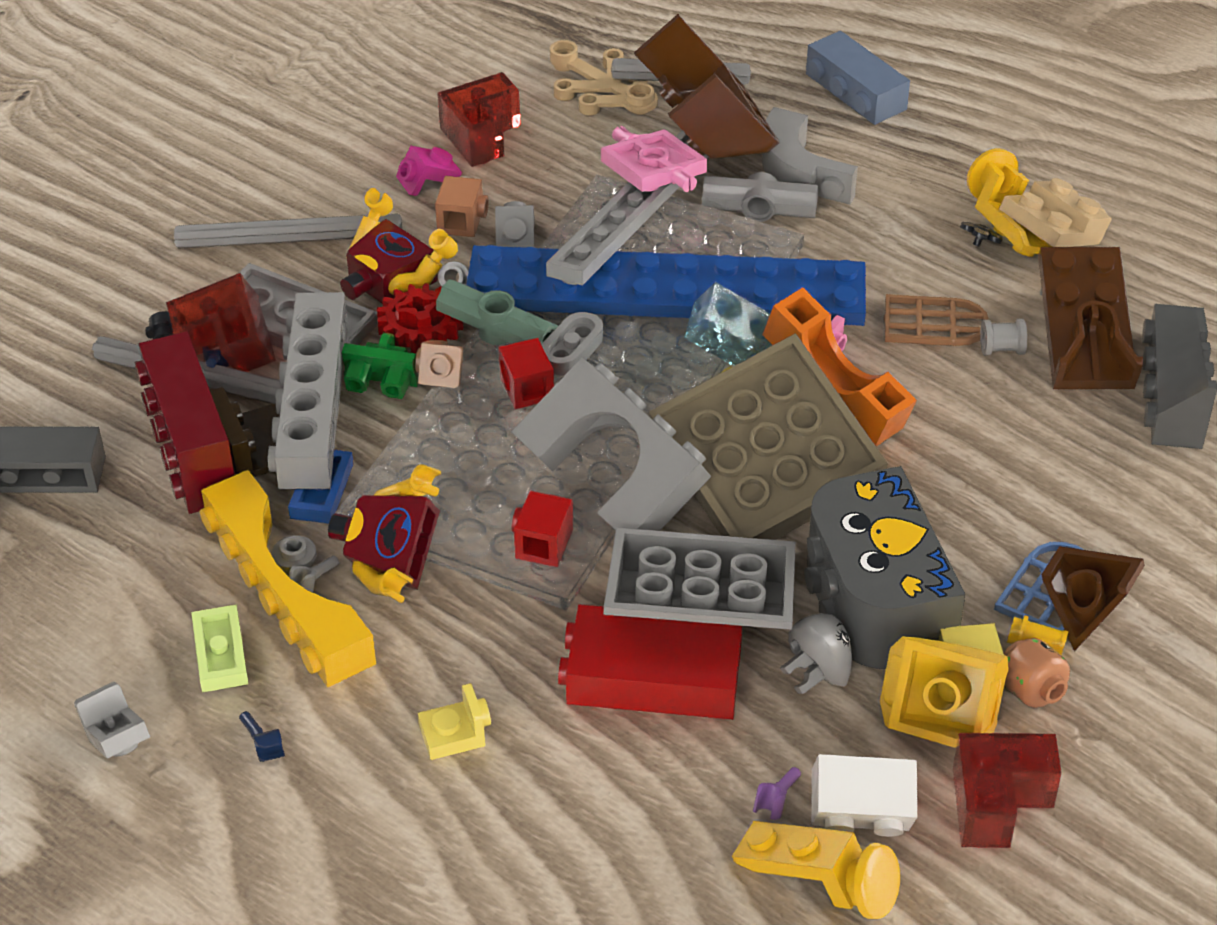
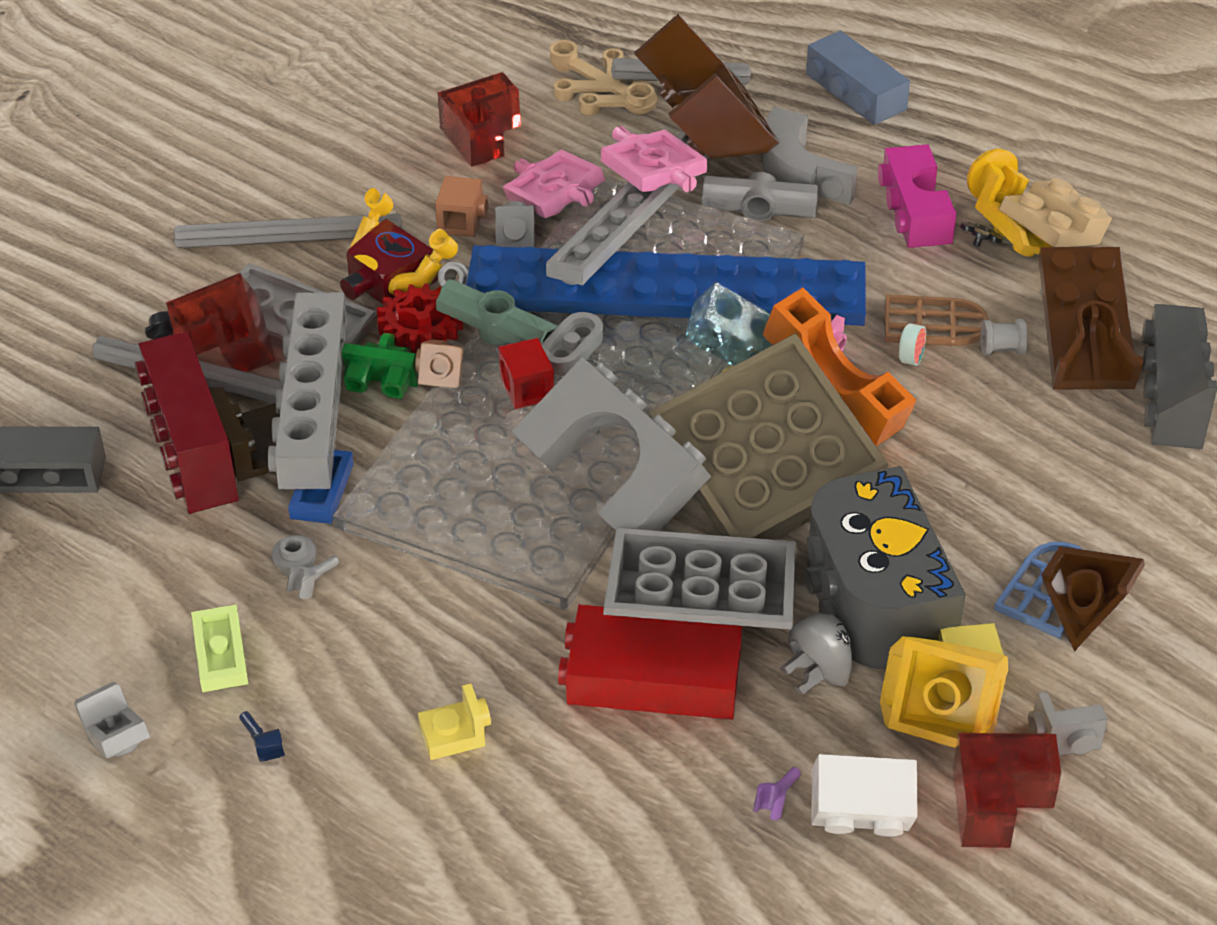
yellow arch [200,470,376,687] -> none
dark blue hand [202,345,229,368] -> none
torso [328,464,441,603] -> none
dark pink bracket [396,146,462,196] -> none
red brick [511,491,573,567] -> none
yellow piece [732,821,900,919] -> none
nougat head [1003,638,1070,708] -> none
yellow pin [1006,615,1068,655] -> none
none -> bright pink plate [503,149,605,219]
none -> dark pink arch [878,144,956,248]
none -> light aqua tile [899,323,926,366]
none -> light grey bracket [1028,691,1108,757]

